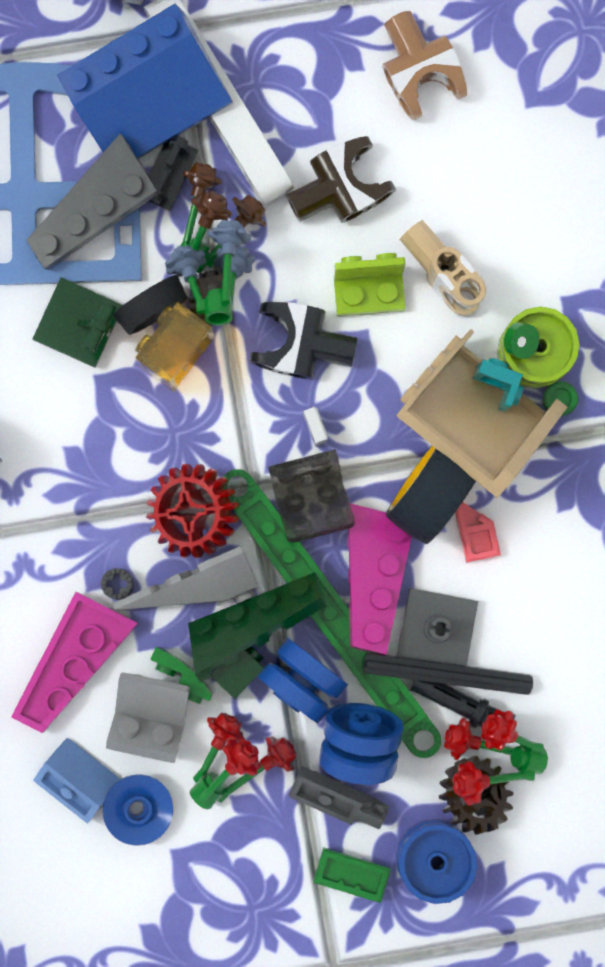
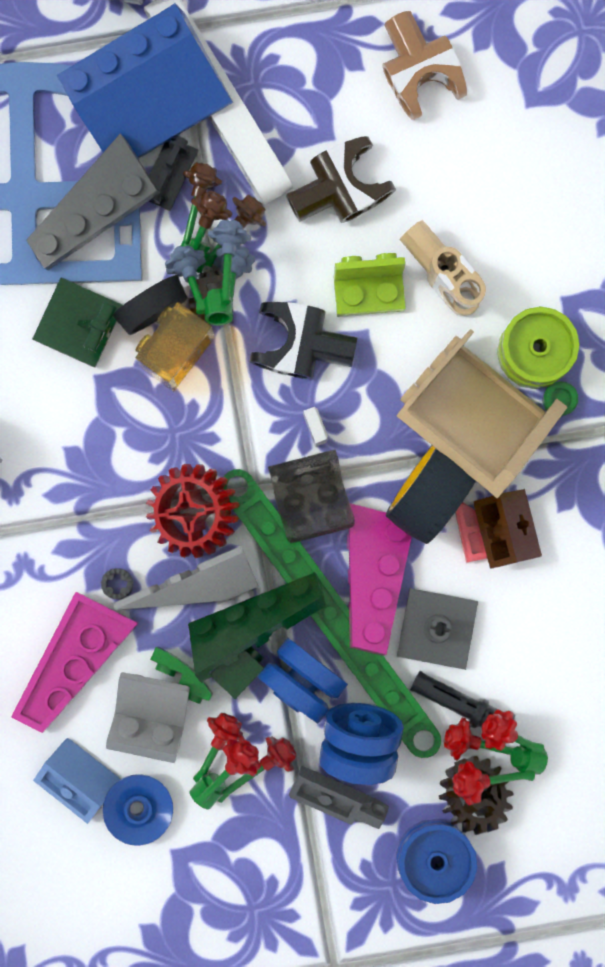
green plate [313,847,391,903] -> none
black axle [362,653,533,695] -> none
teal bracket [472,358,524,412] -> none
green tile [504,322,539,359] -> none
none -> reddish brown brick [473,489,542,569]

